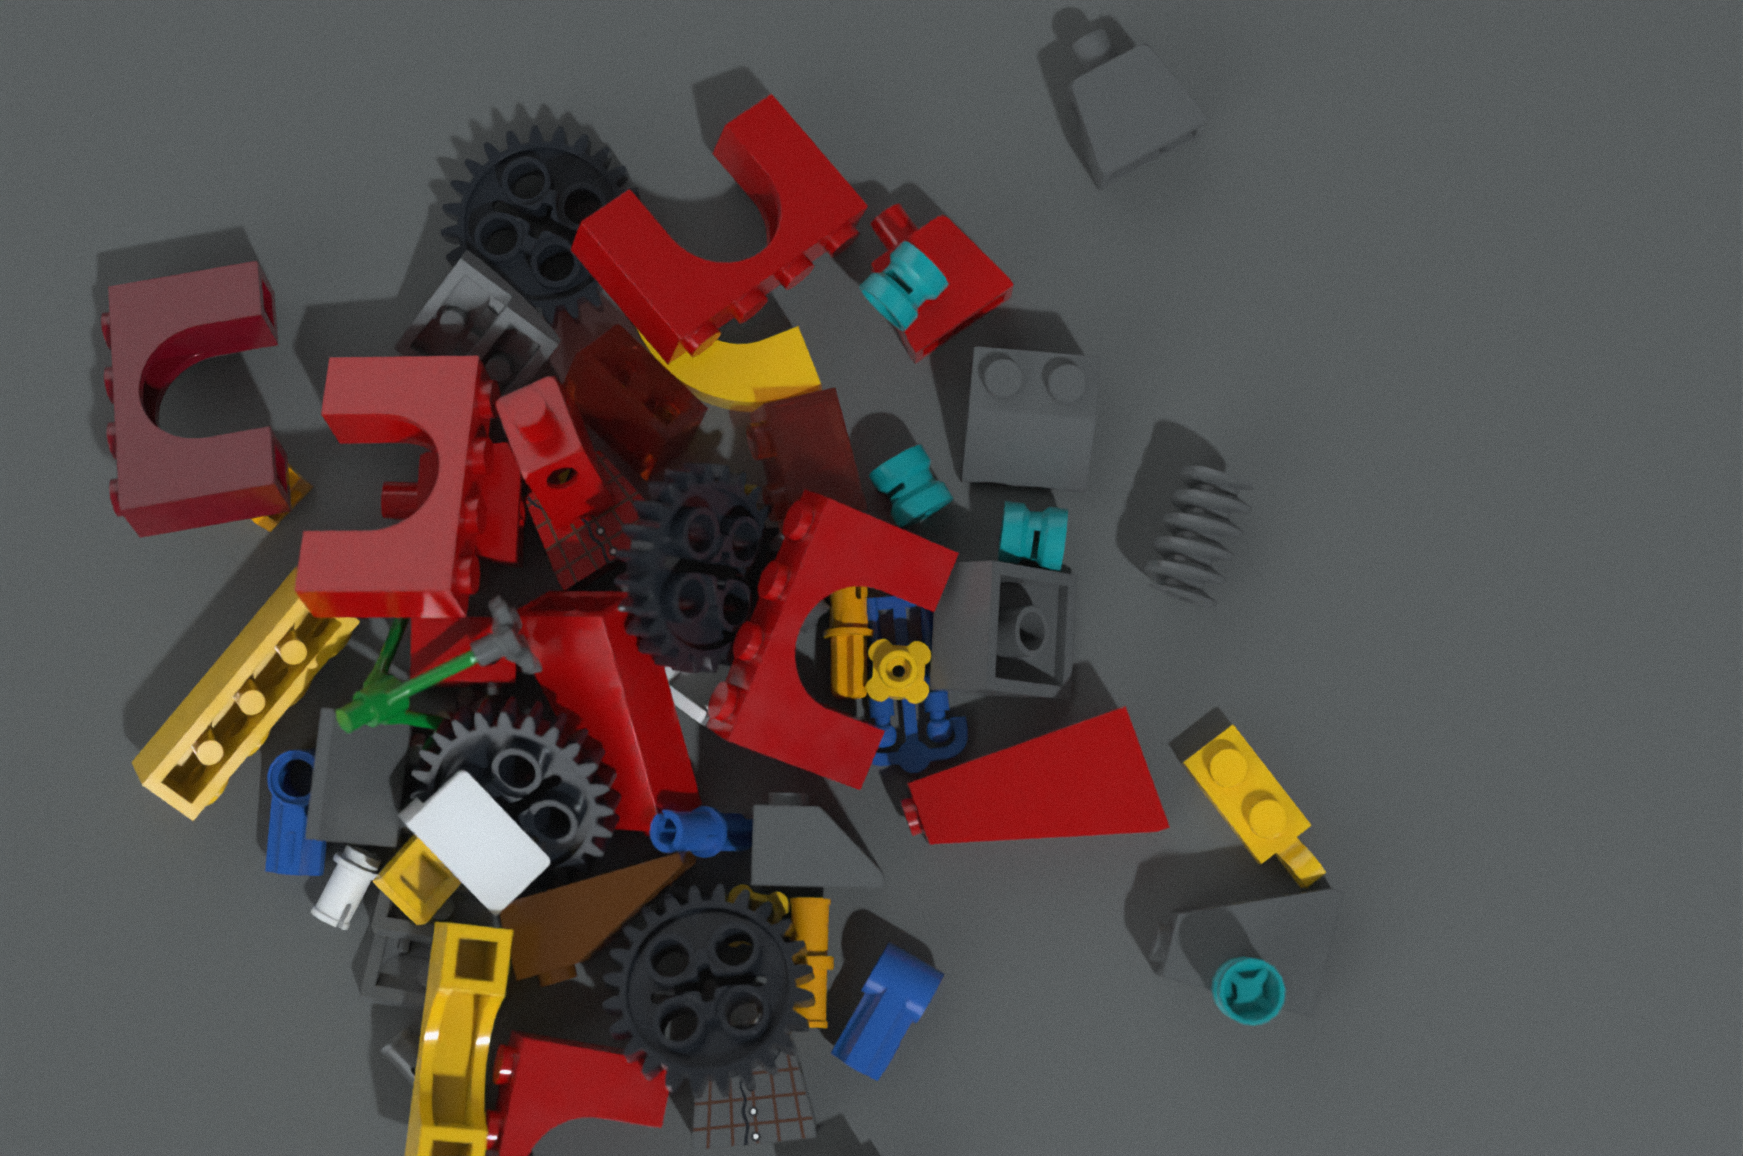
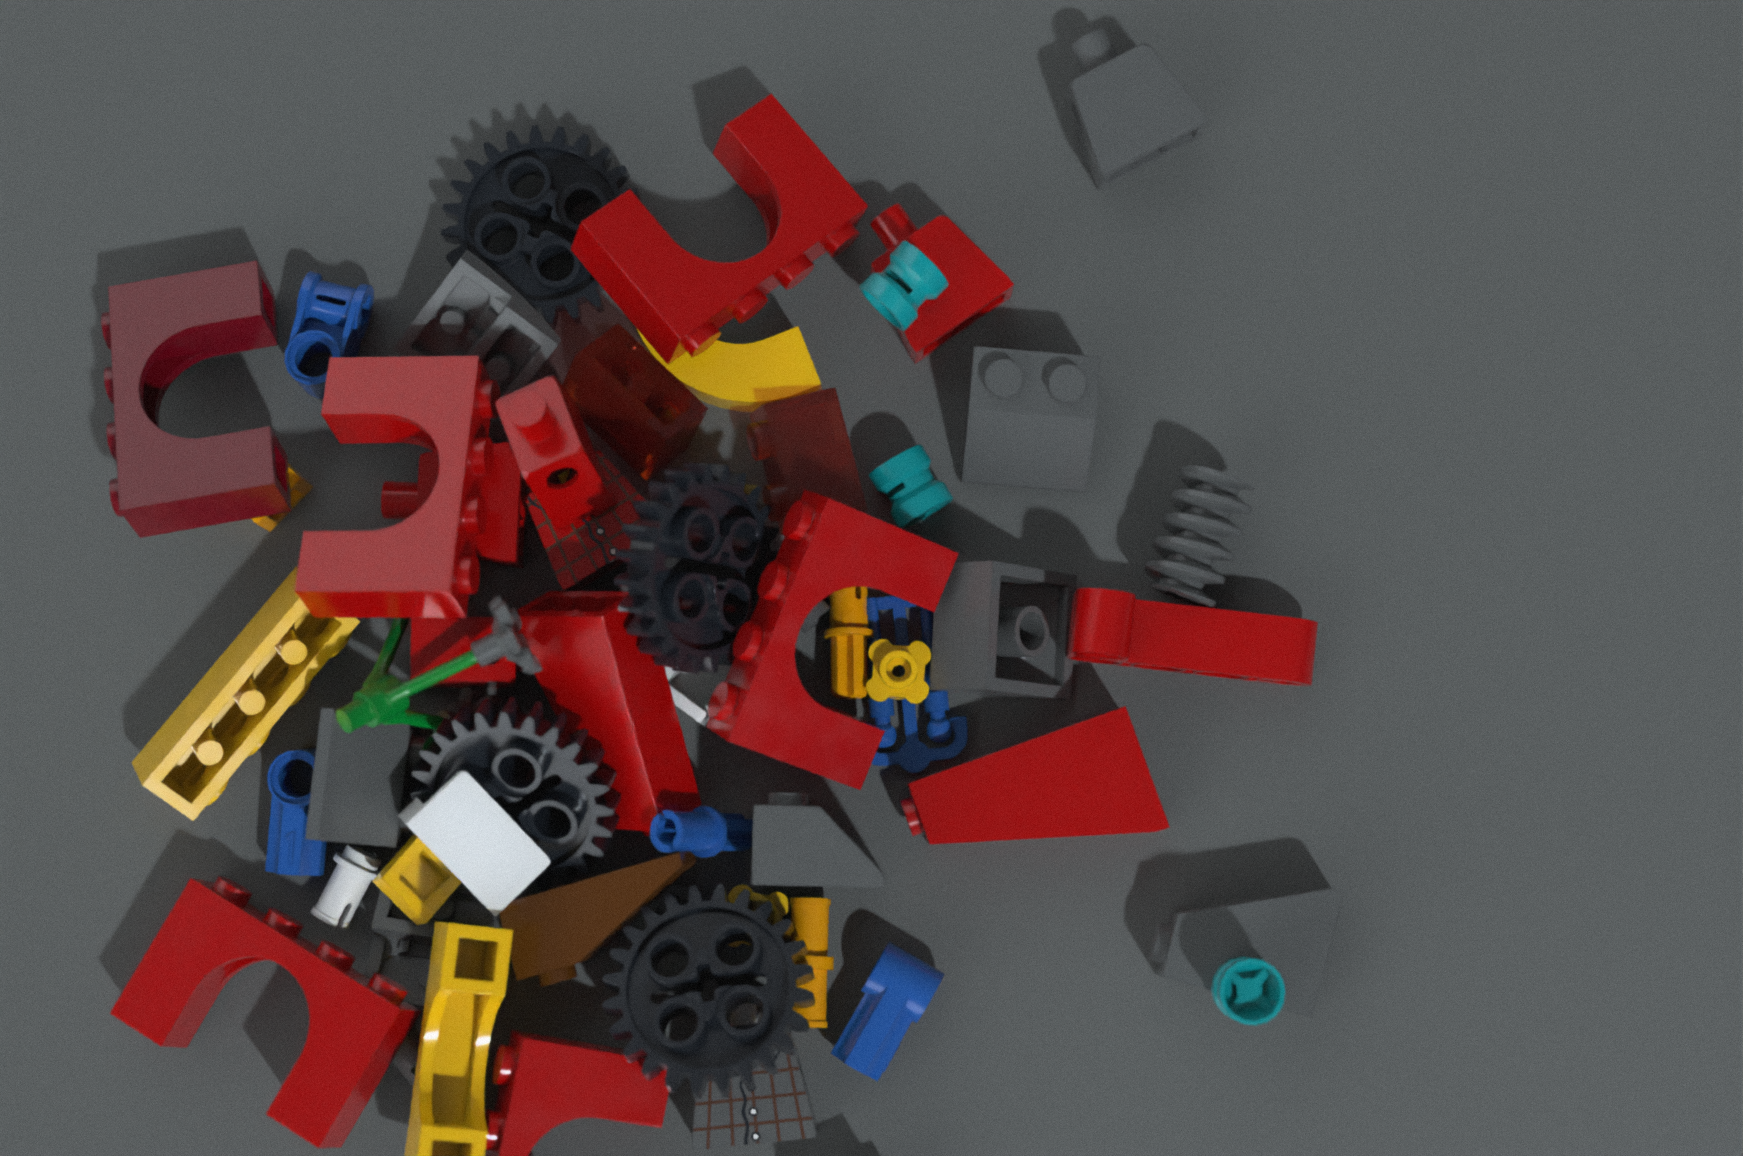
teal wheel [997,501,1068,571] -> none
yellow plate [1181,724,1327,888] -> none
none -> red arch [109,875,421,1149]
none -> blue piece [284,271,374,398]
none -> red beam [1066,588,1318,686]

